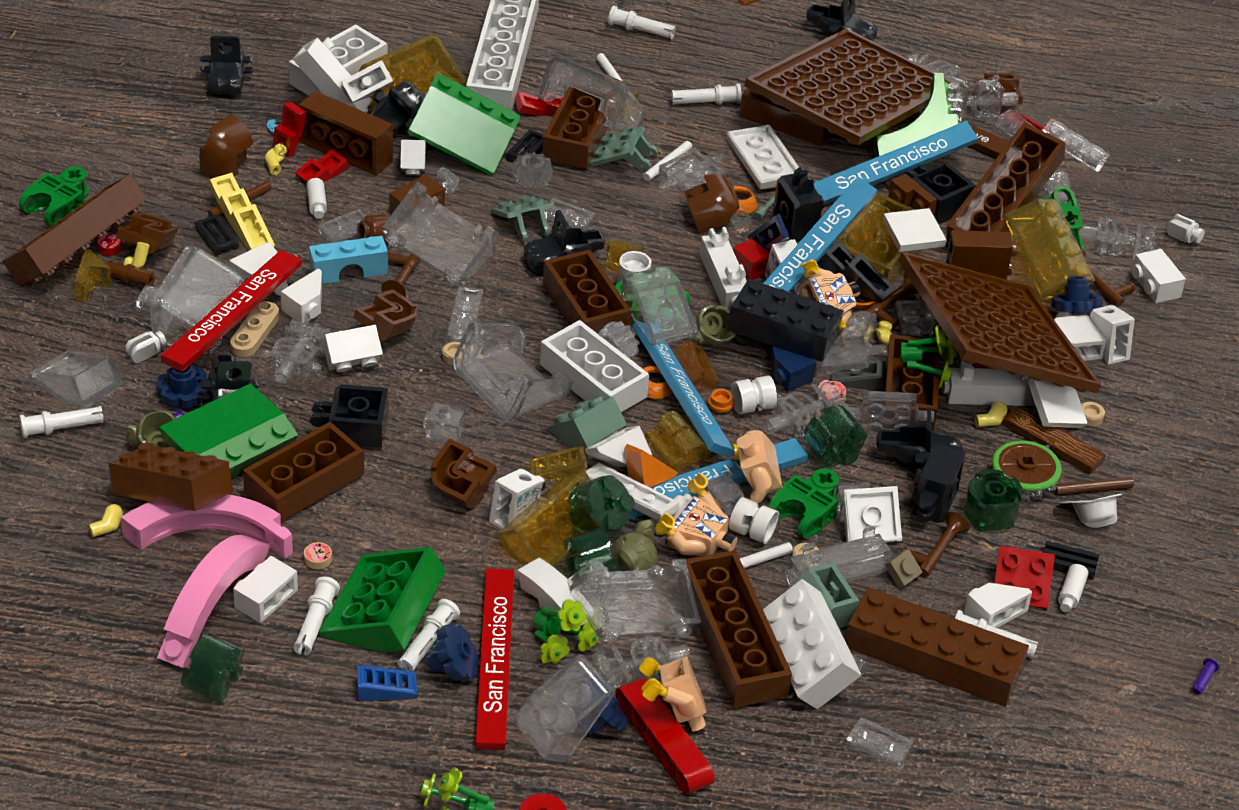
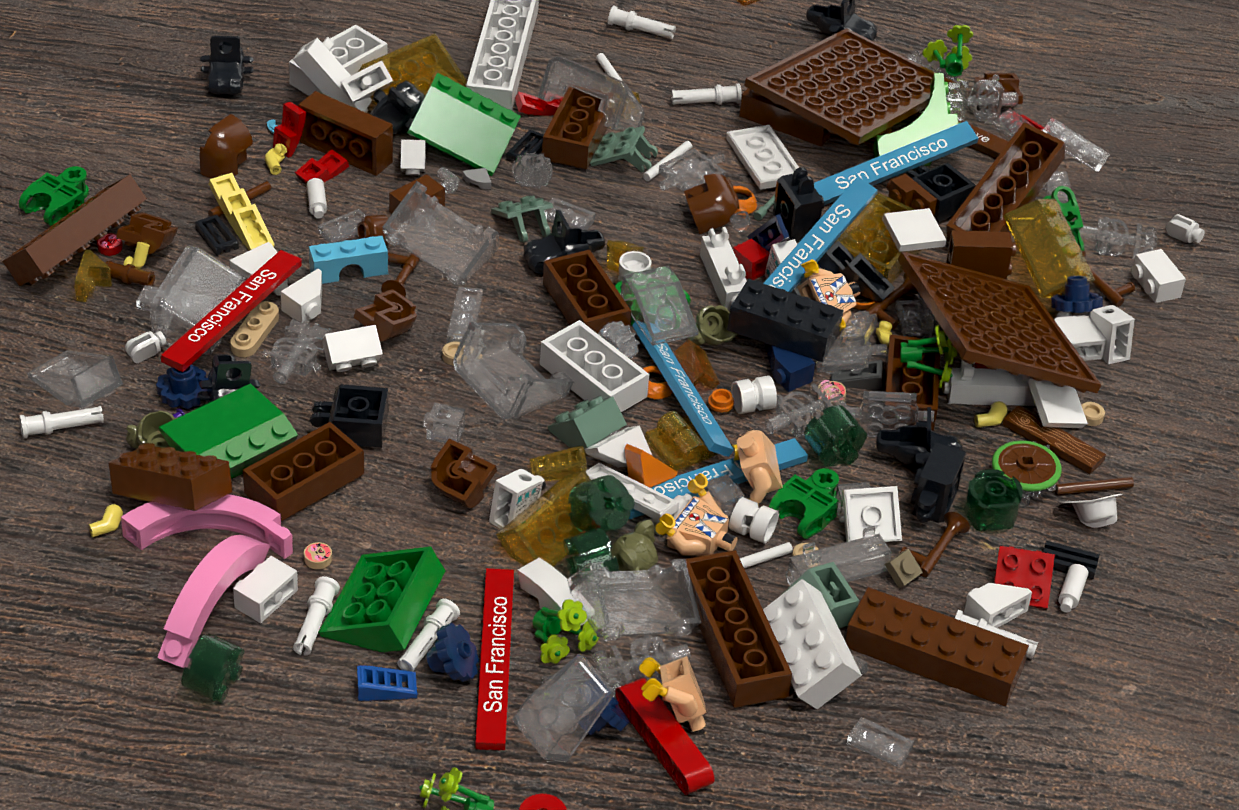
dark purple piece [1193,658,1220,694] -> none
none -> light grey tile [463,168,491,189]
none -> plant [922,25,973,76]

